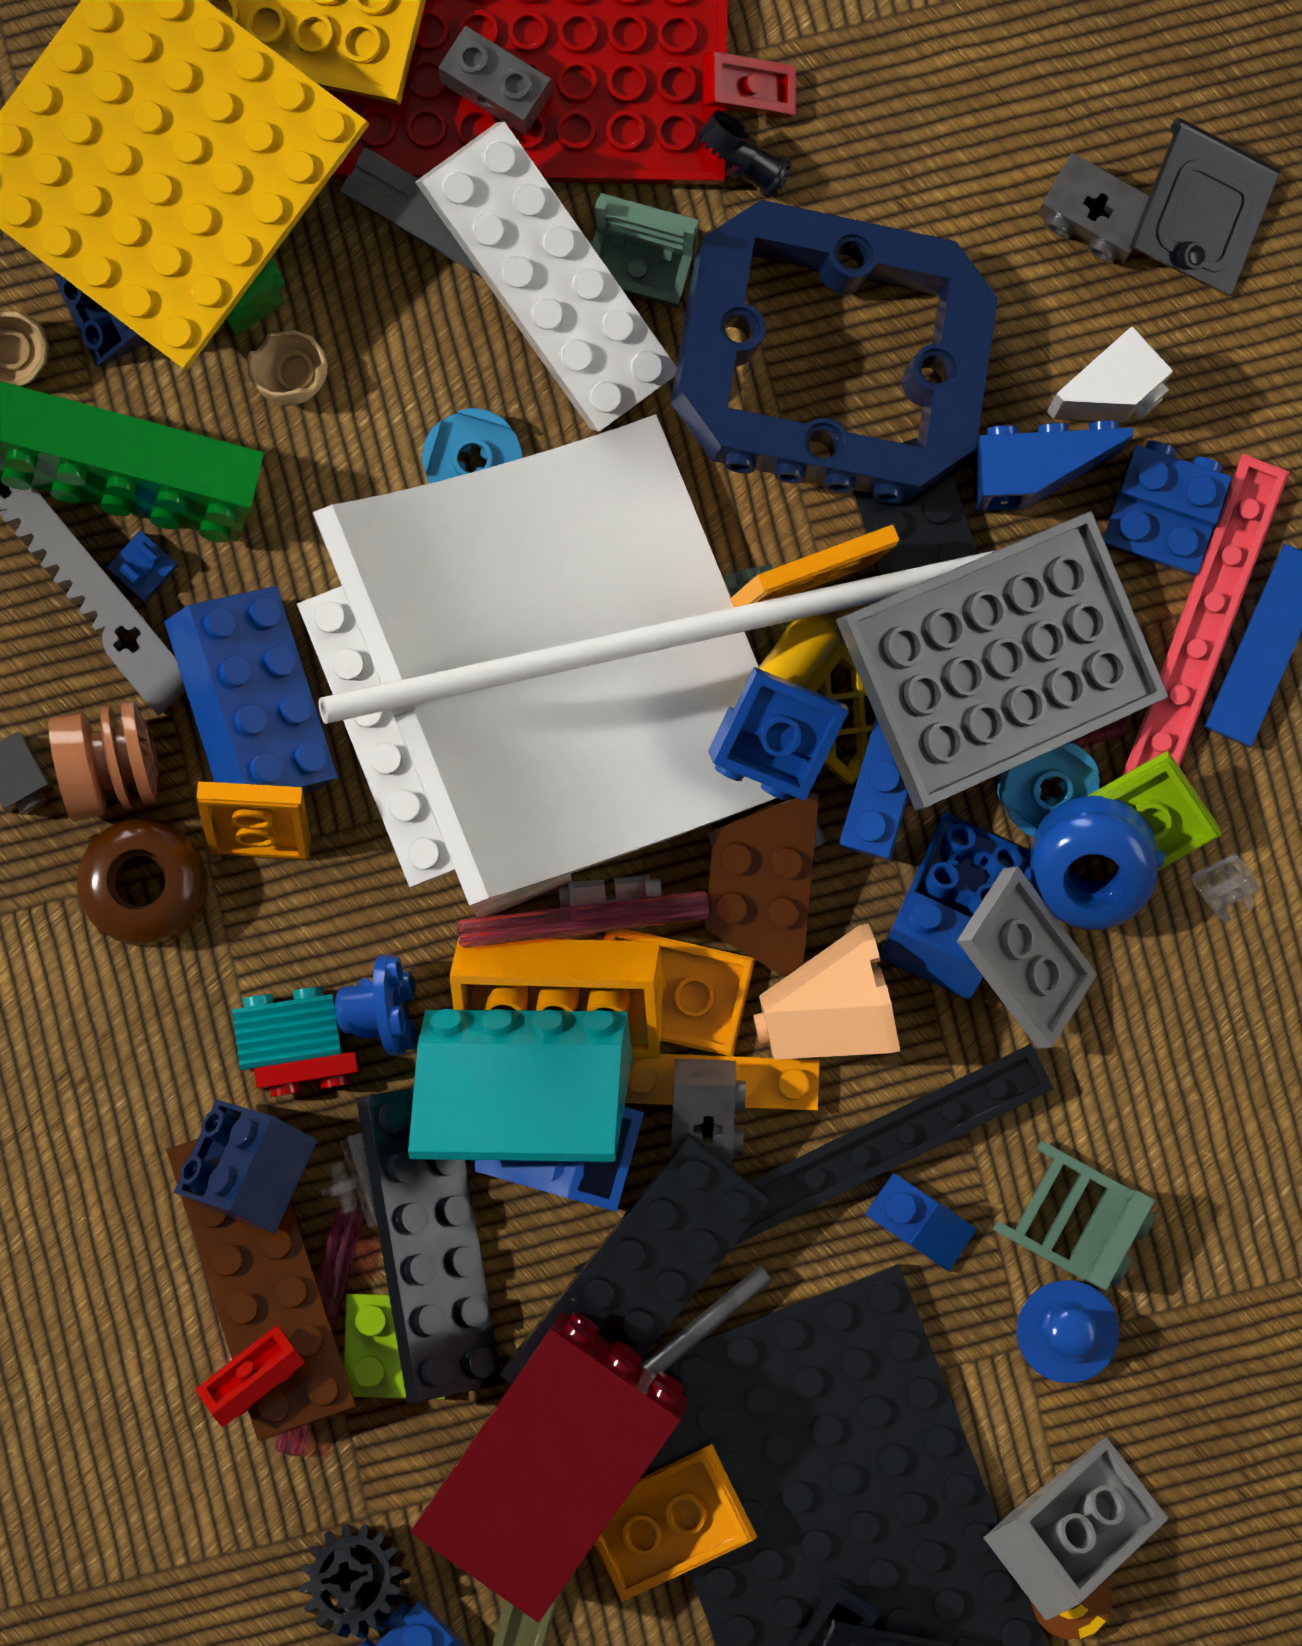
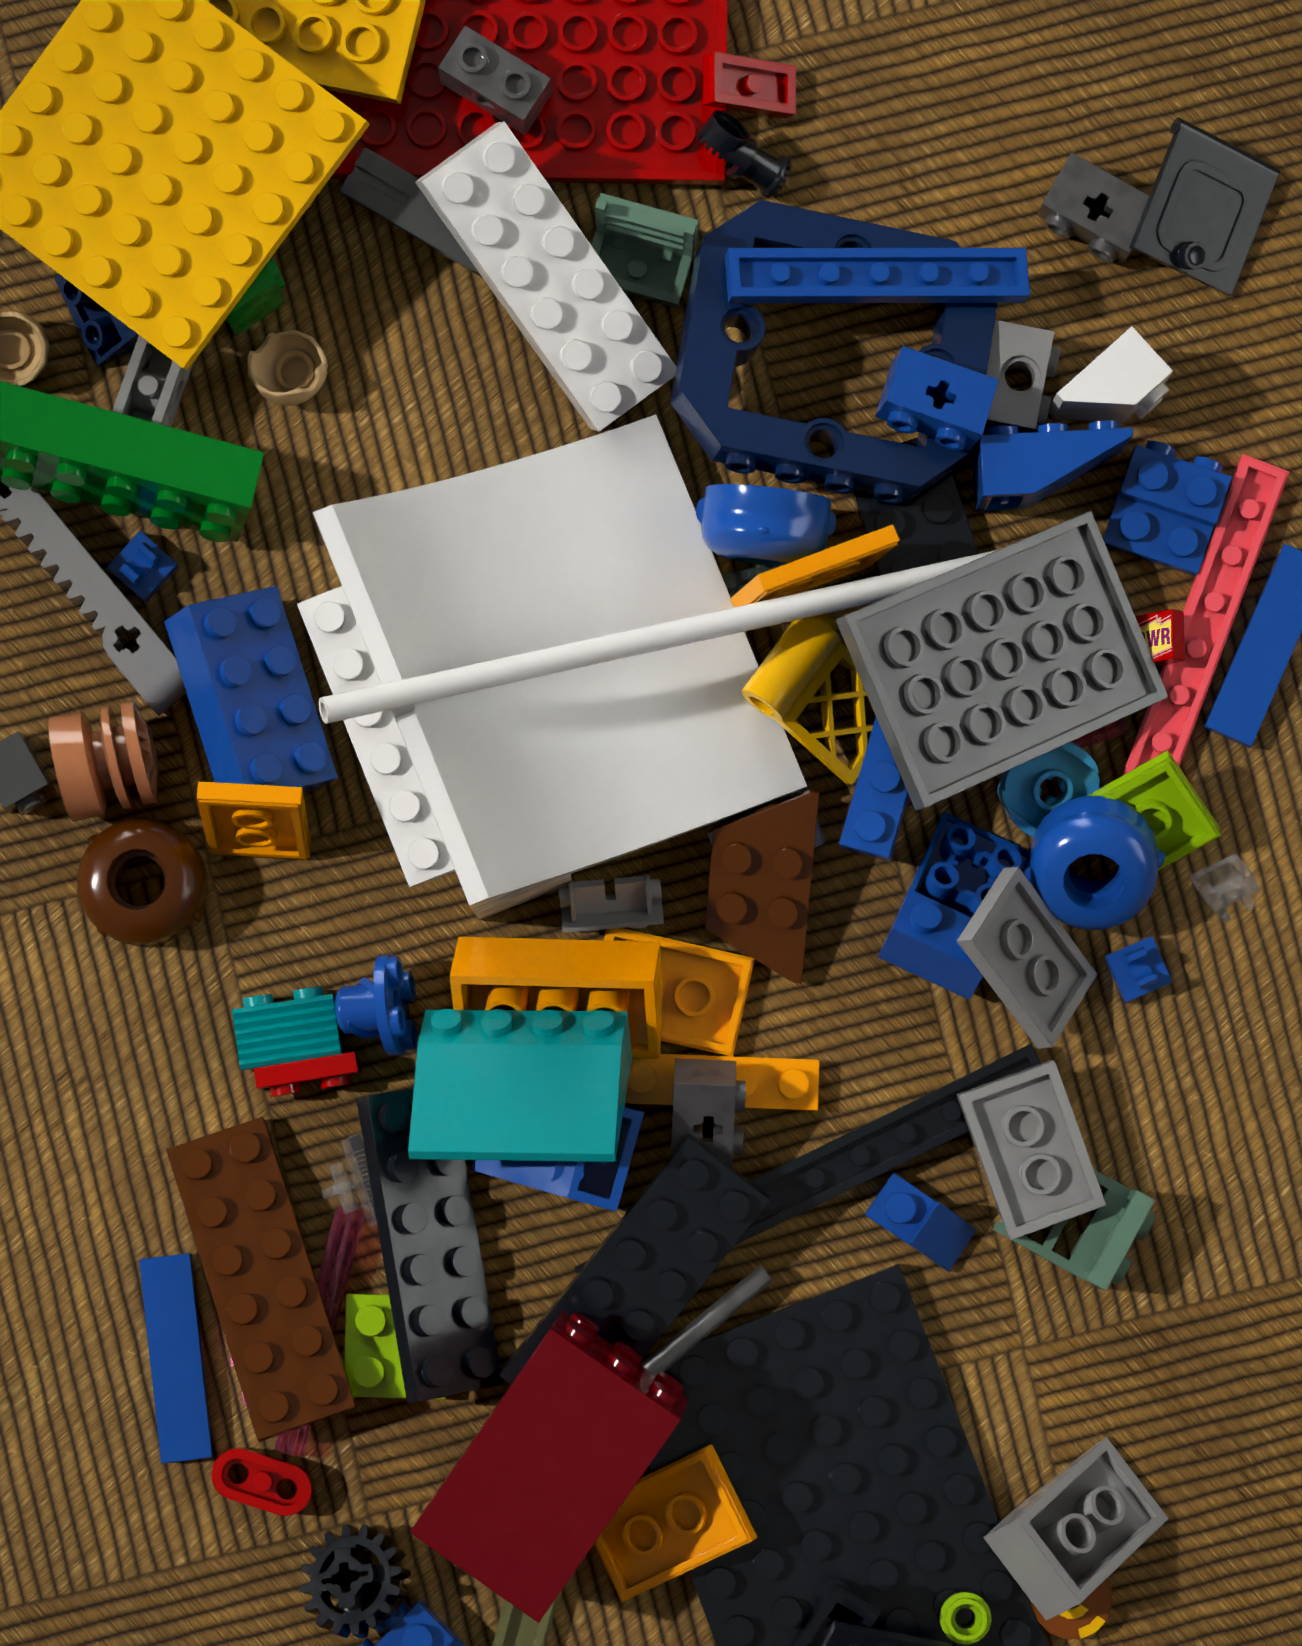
dark blue slope [174,1099,317,1234] -> none
red plate [195,1325,305,1428] -> none
dark azure plate [422,408,523,484] -> none
clear pink axle [457,891,710,948] -> none
blue plate [708,667,849,801] -> none
light nougat slope [753,923,900,1060] -> none
blue plate [1016,1280,1119,1383] -> none
none -> light grey brick [112,335,194,427]
none -> blue tile [139,1253,214,1463]
none -> red plate [211,1447,313,1516]
none -> blue piece [696,484,836,566]
none -> blue plate [725,248,1030,303]
none -> blue brick [875,346,999,450]
none -> lime plate [939,1592,992,1645]
none -> light grey plate [956,1060,1106,1240]
none -> light grey brick [984,320,1060,433]
none -> blue tile [1104,936,1172,1003]
none -> tile [1135,609,1185,666]

